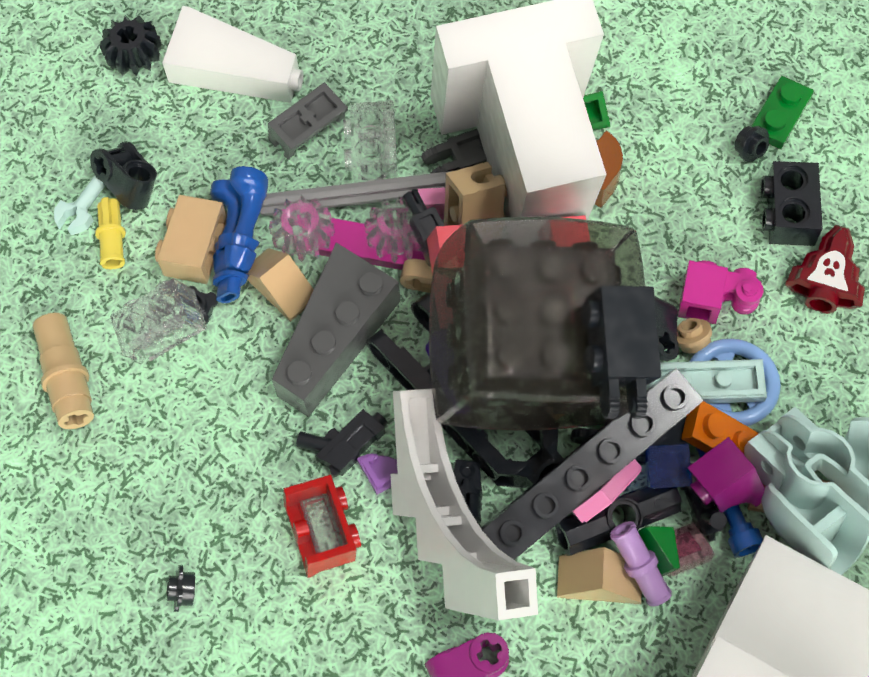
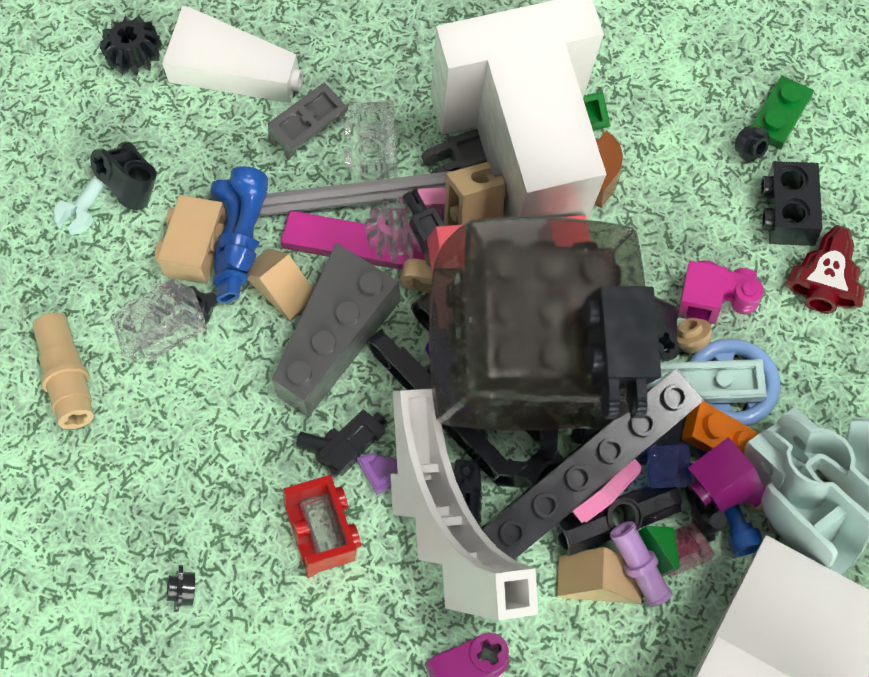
light yellow axle [95,197,126,270] -> none
clear gear [269,195,335,262] -> none

